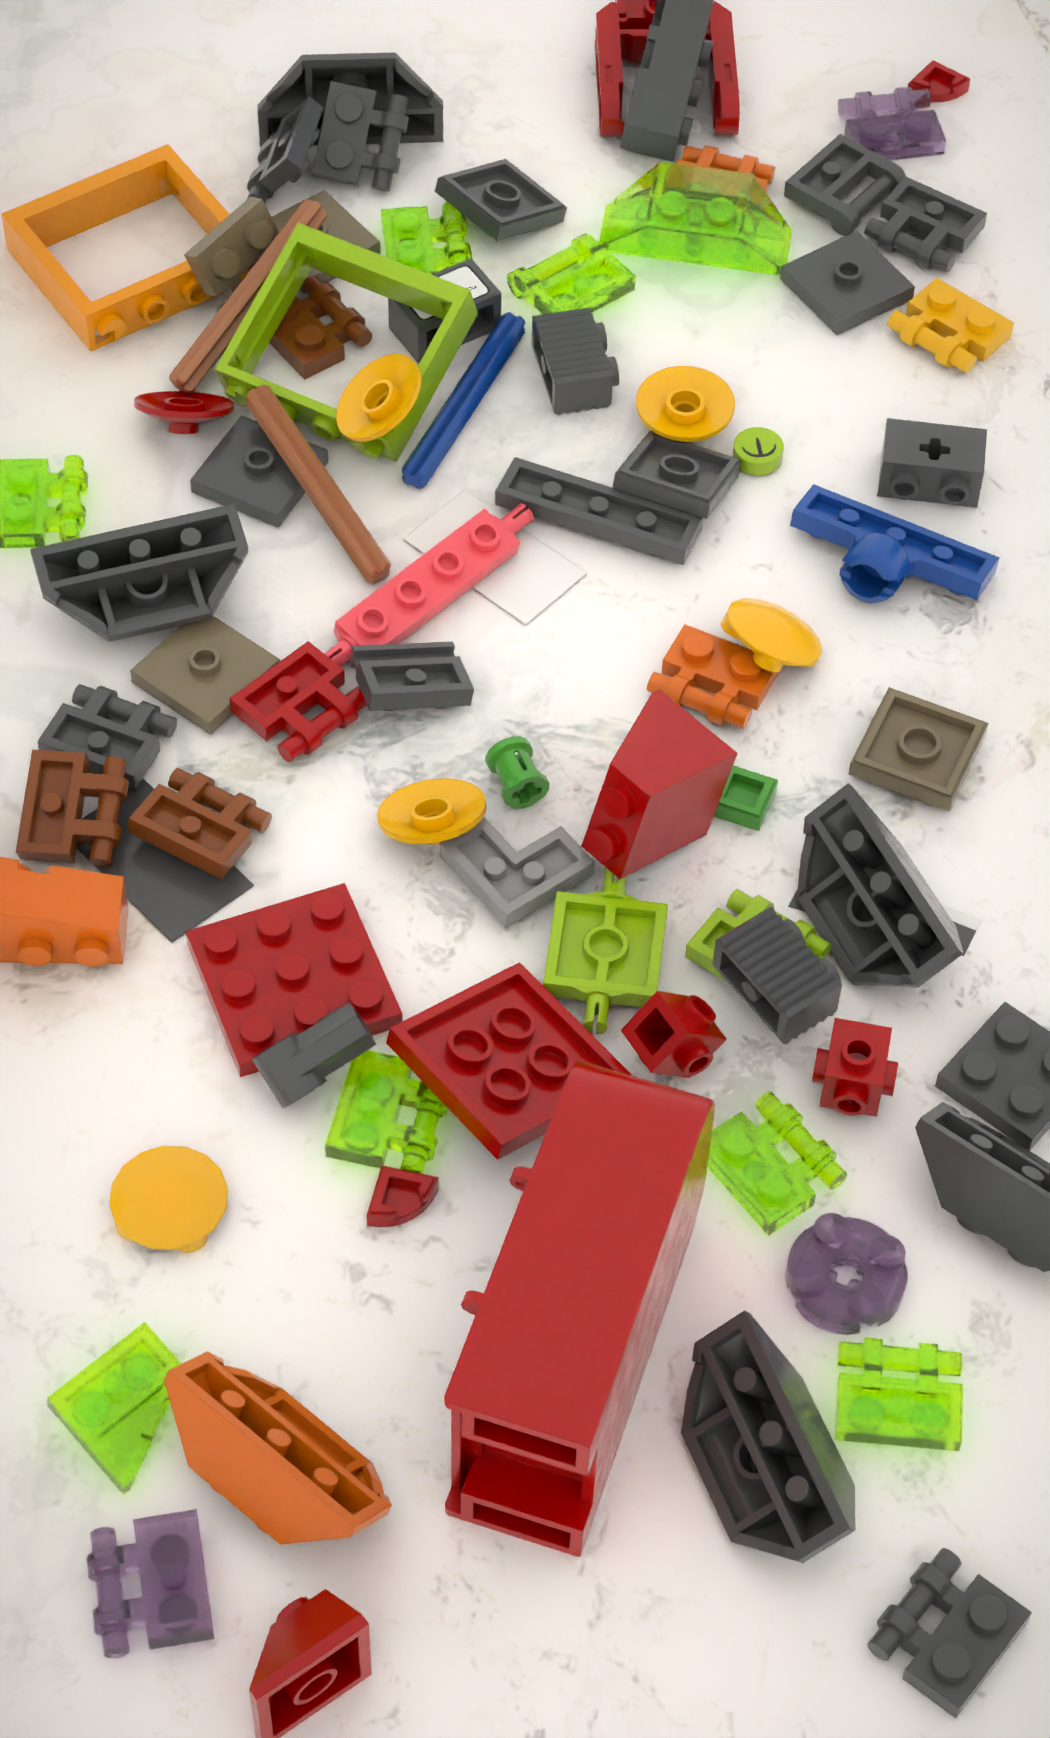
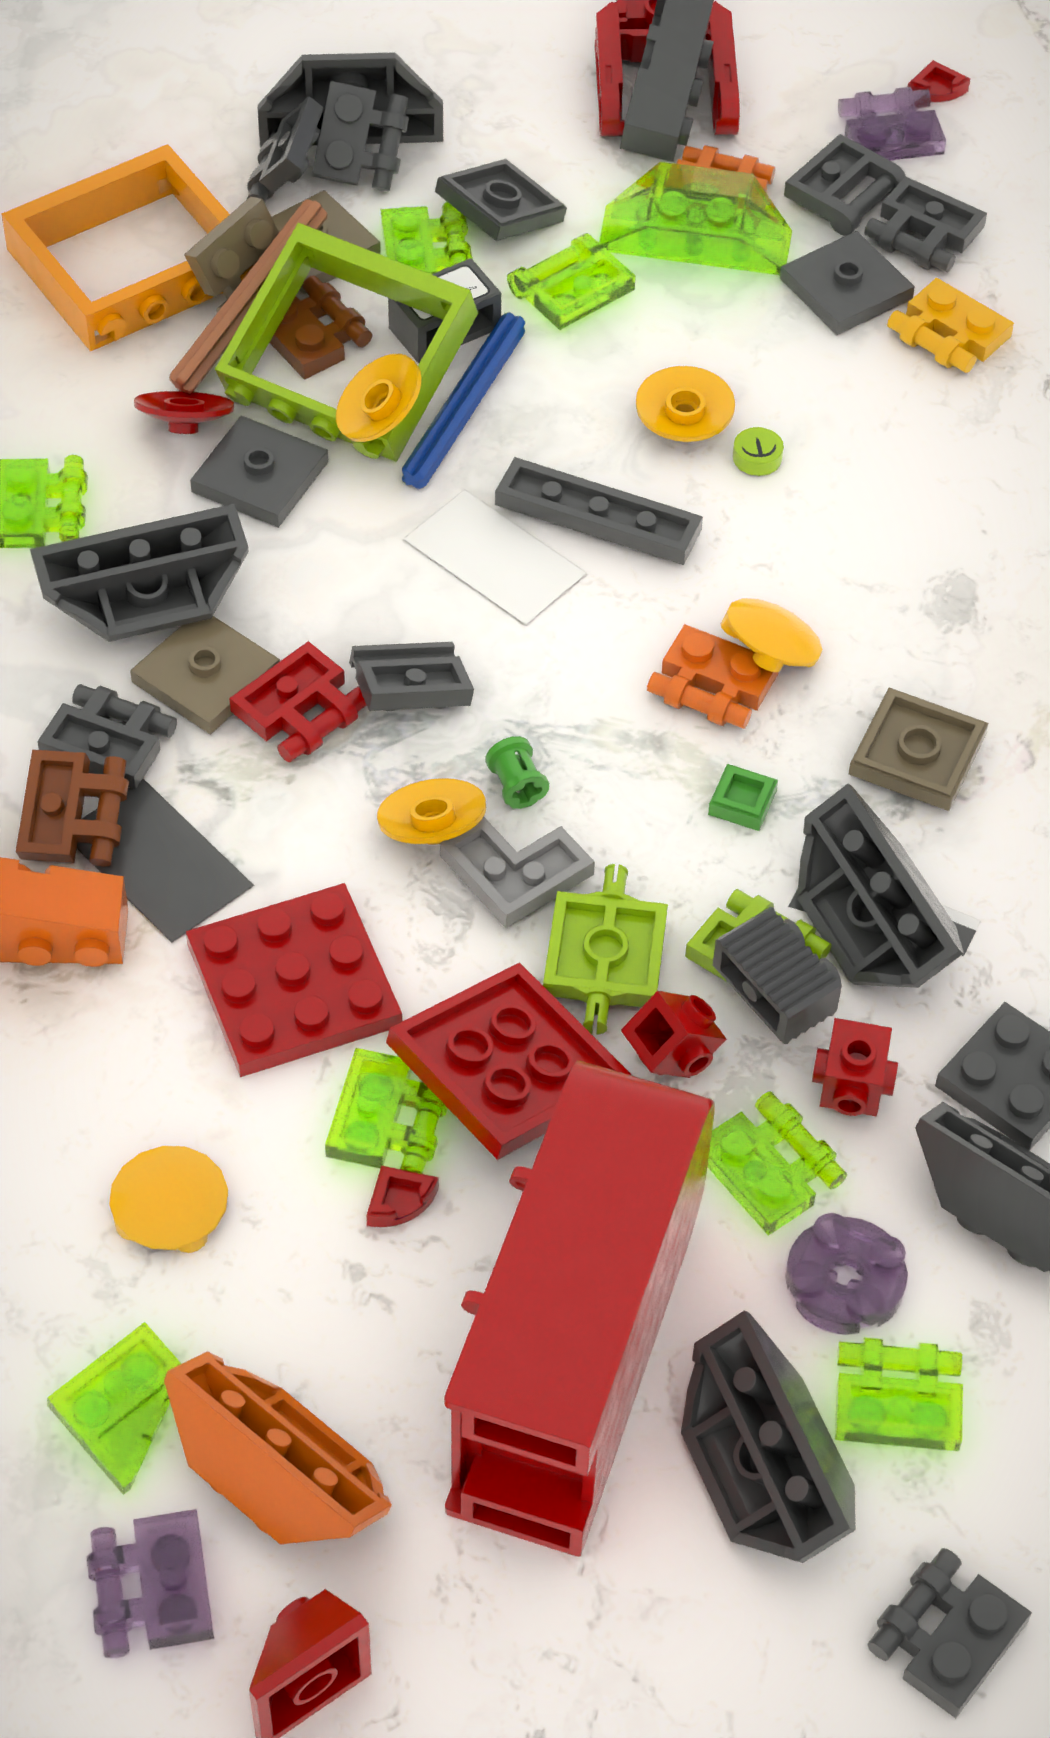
dark orange plate [128,768,272,879] -> none
nougat axle [246,385,391,584] -> none
dark grey piece [251,1002,377,1109] -> none
coral plate [324,503,534,667] -> none
dark grey brick [532,307,619,415] -> none
red slope [581,690,738,879] -> none
dark grey plate [612,431,742,519] -> none
blue plate [790,484,1000,603] -> none
dark grey brick [877,418,987,508] -> none

